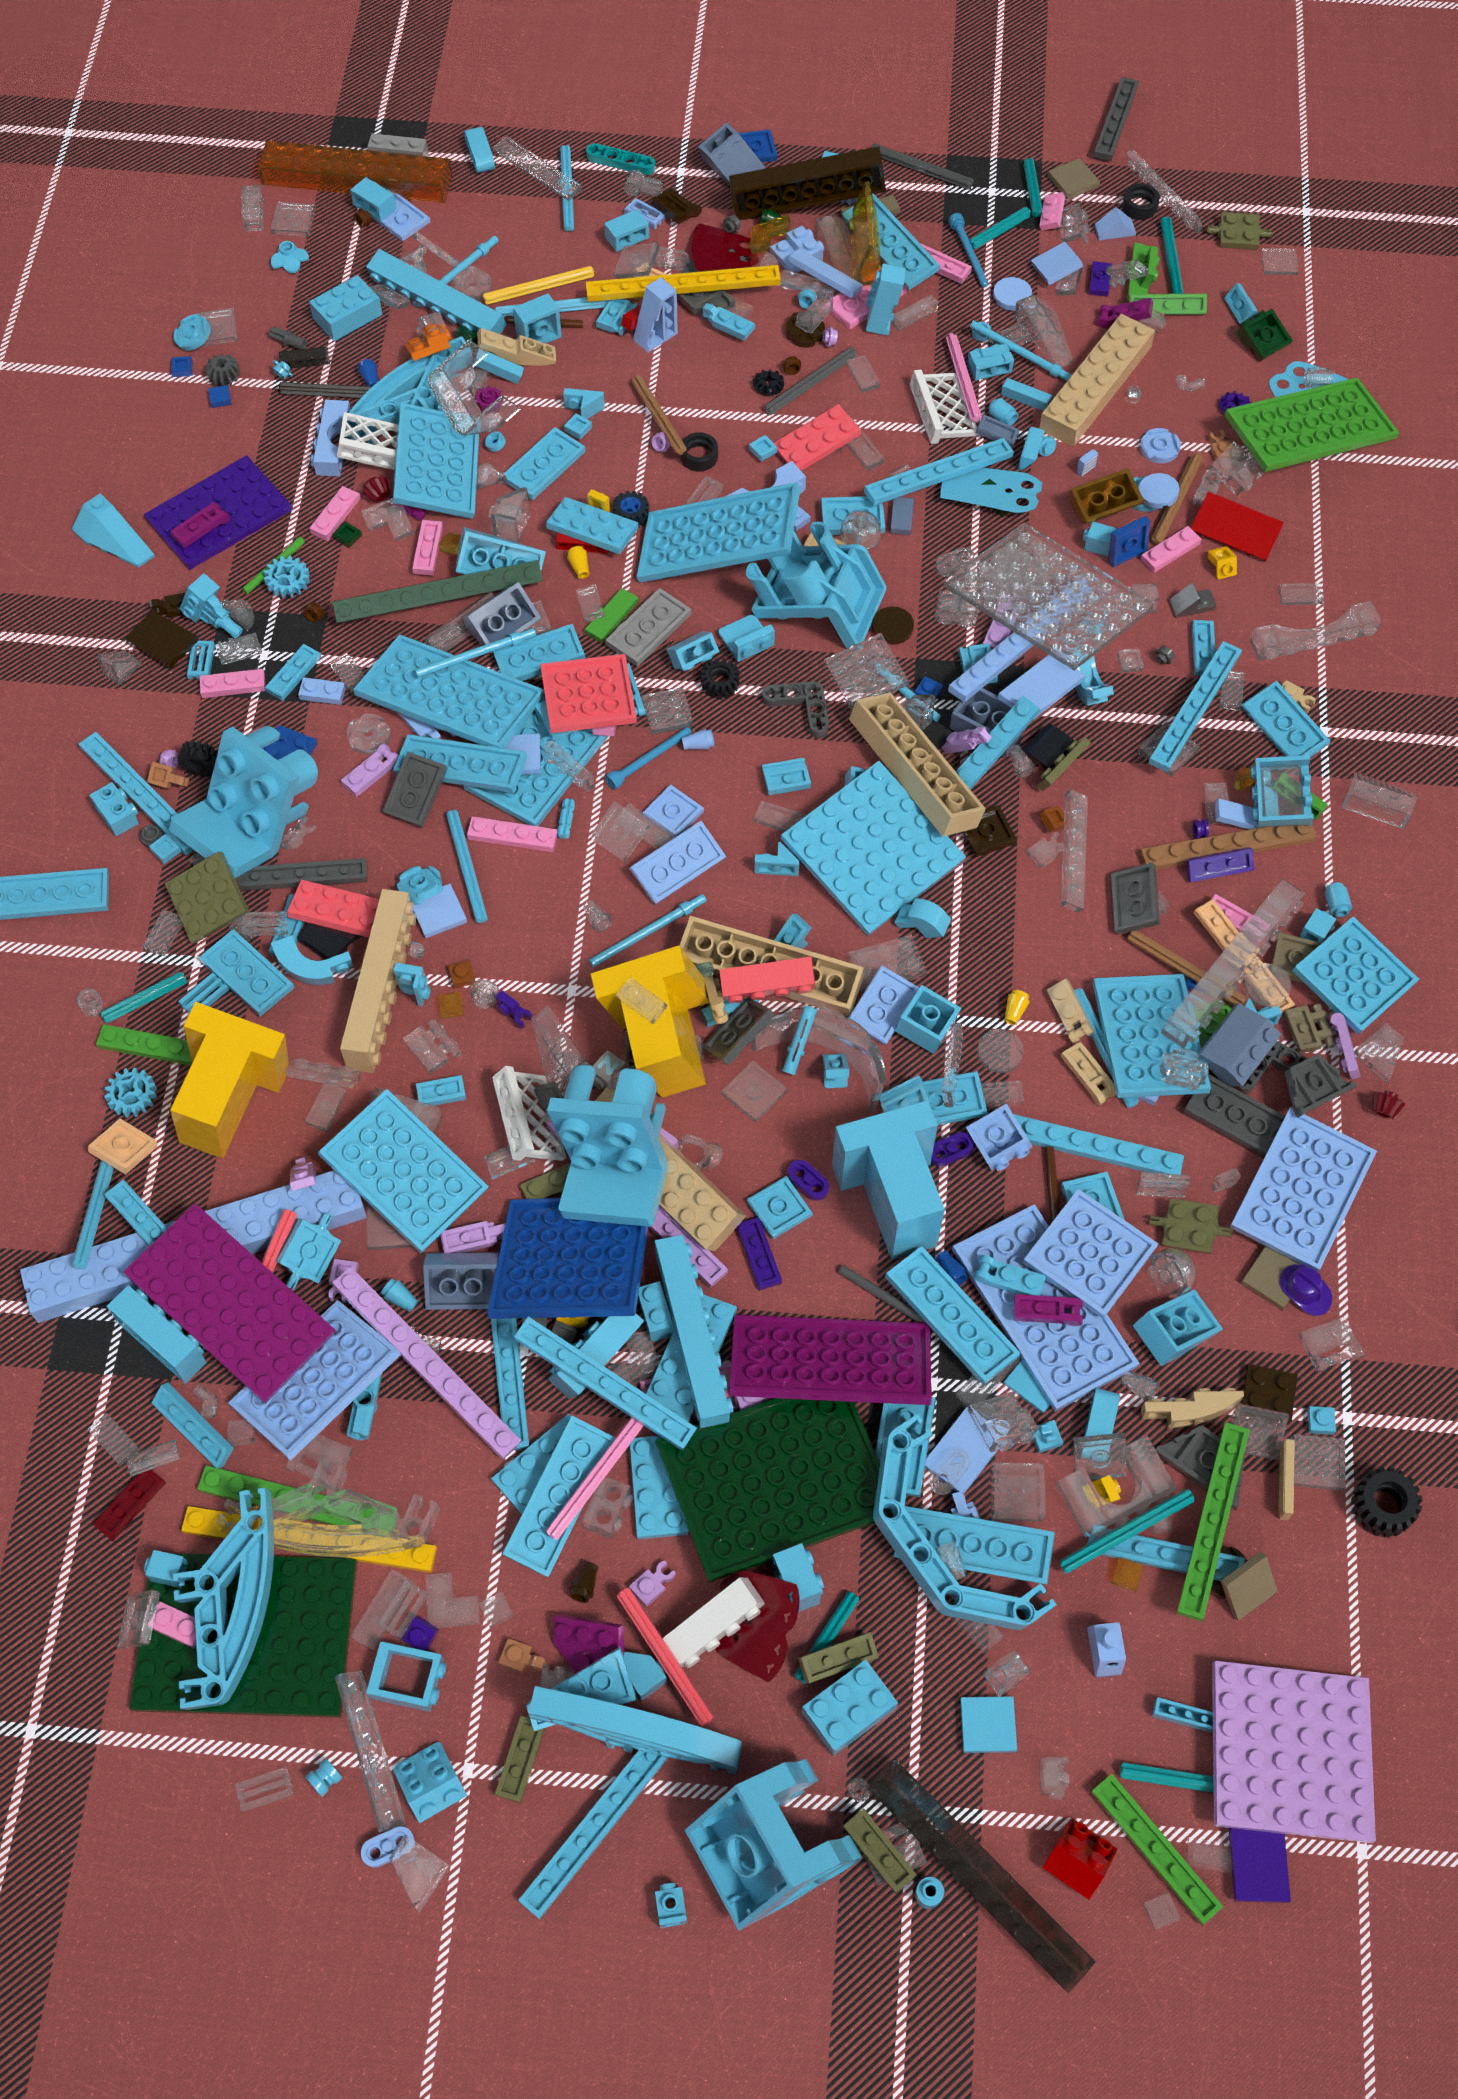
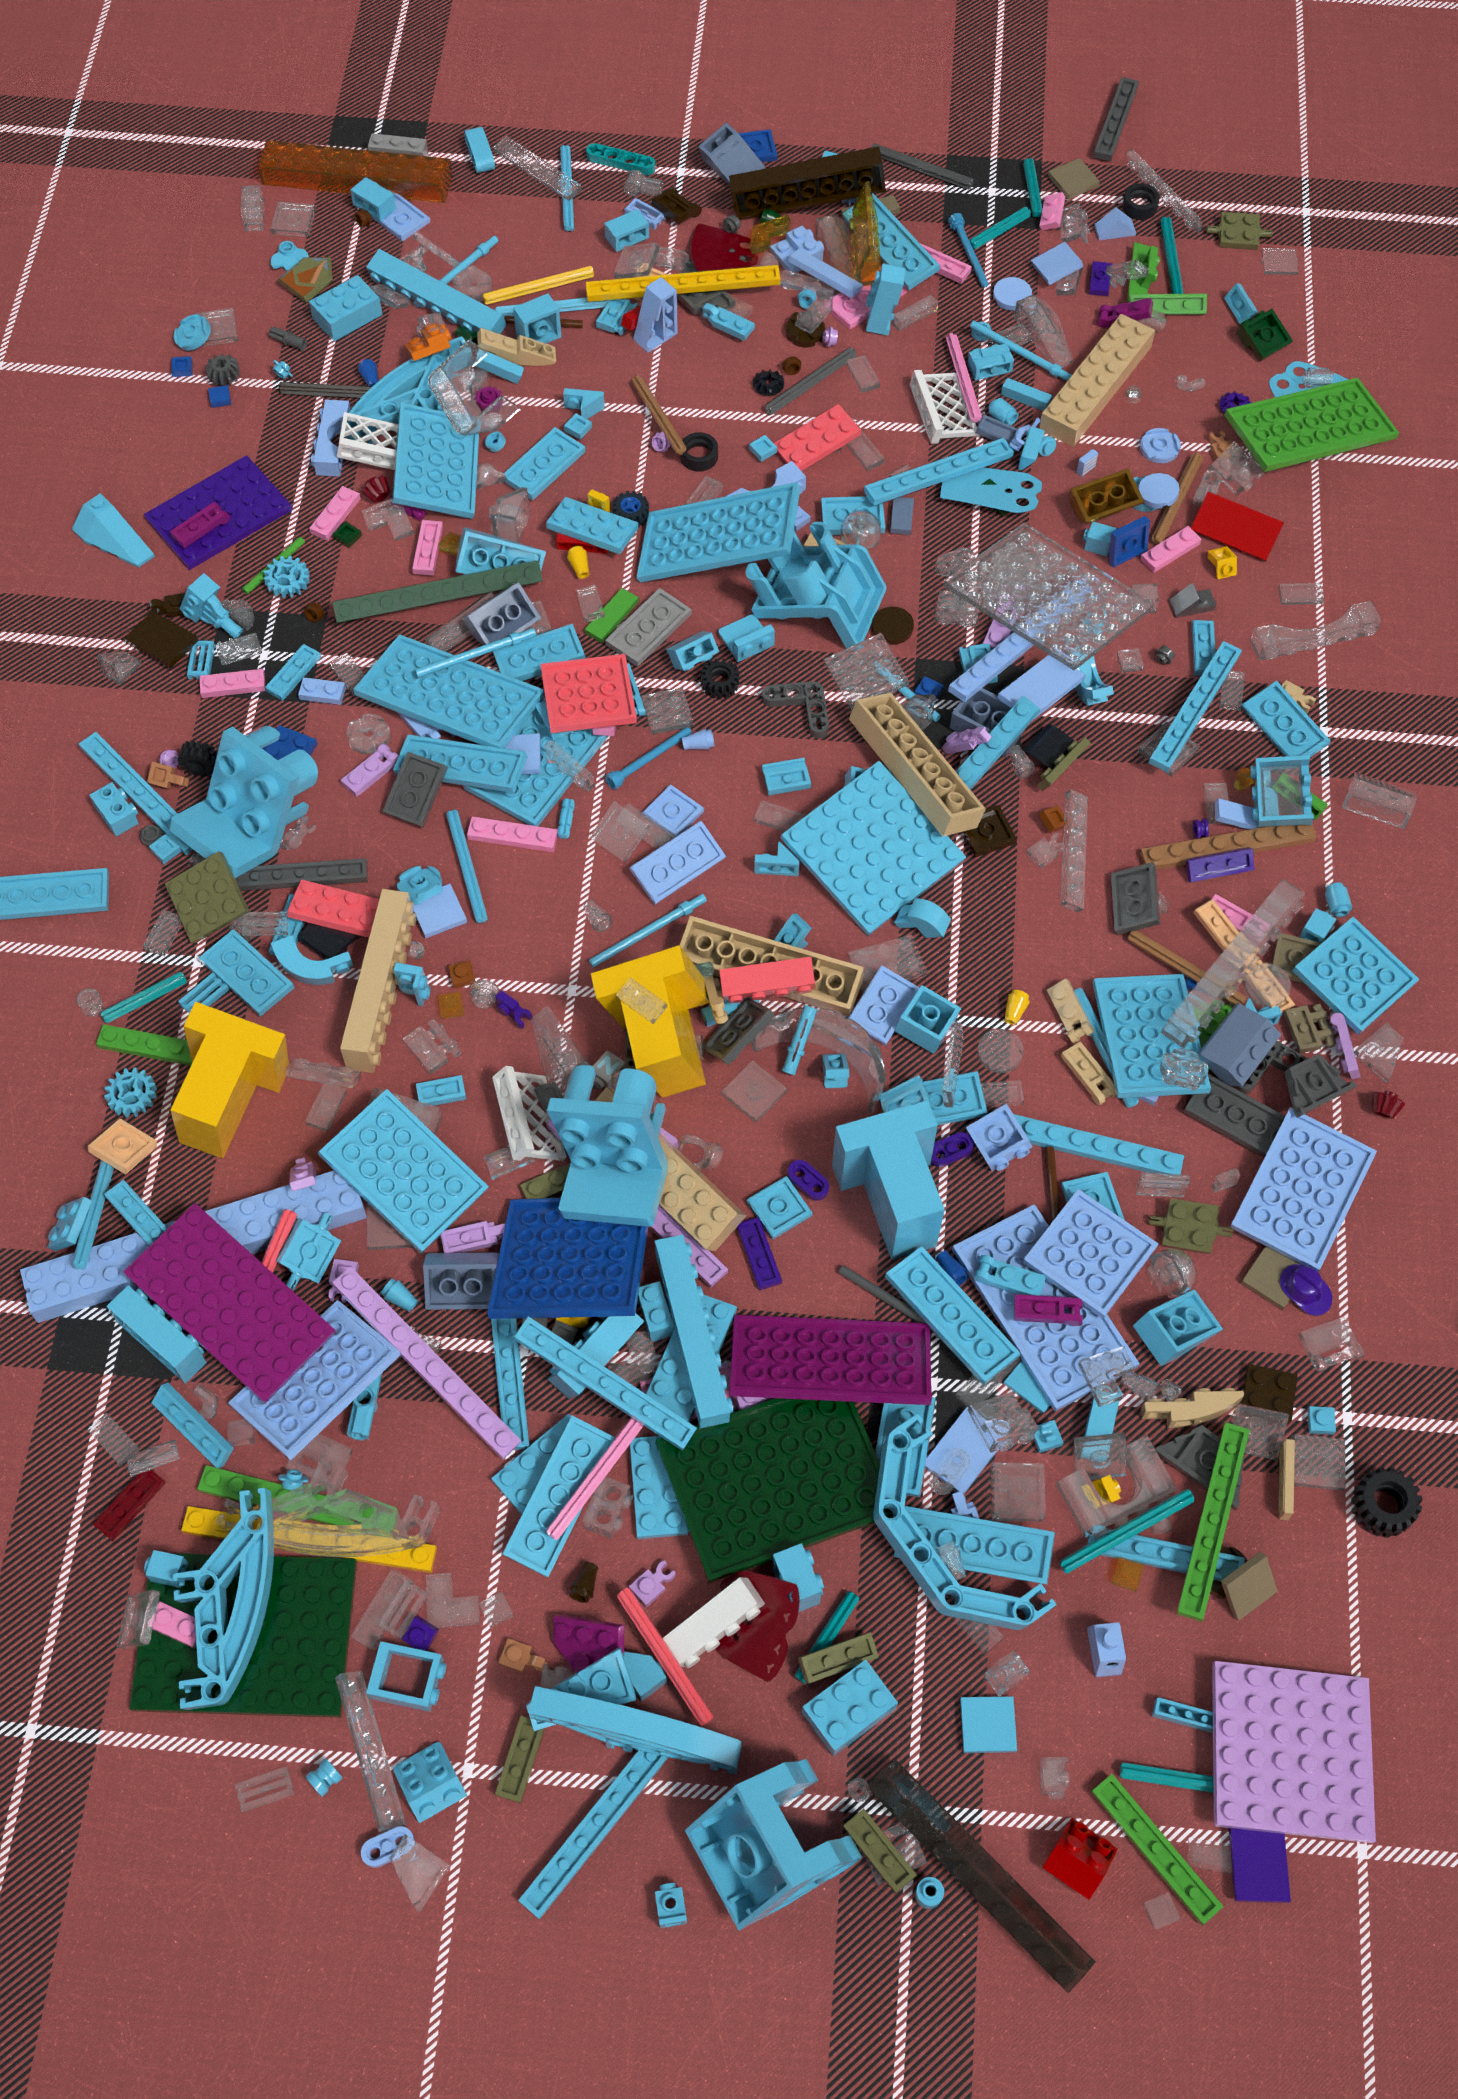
clear smoke piece [278,346,330,369] -> none
none -> medium azure plate [47,1197,92,1252]
none -> tile [278,257,333,304]
none -> medium azure plate [278,1470,309,1491]
none -> light blue piece [1009,418,1041,452]
none -> clear plate [1078,1346,1135,1407]
none -> clear arm [1161,1379,1182,1401]

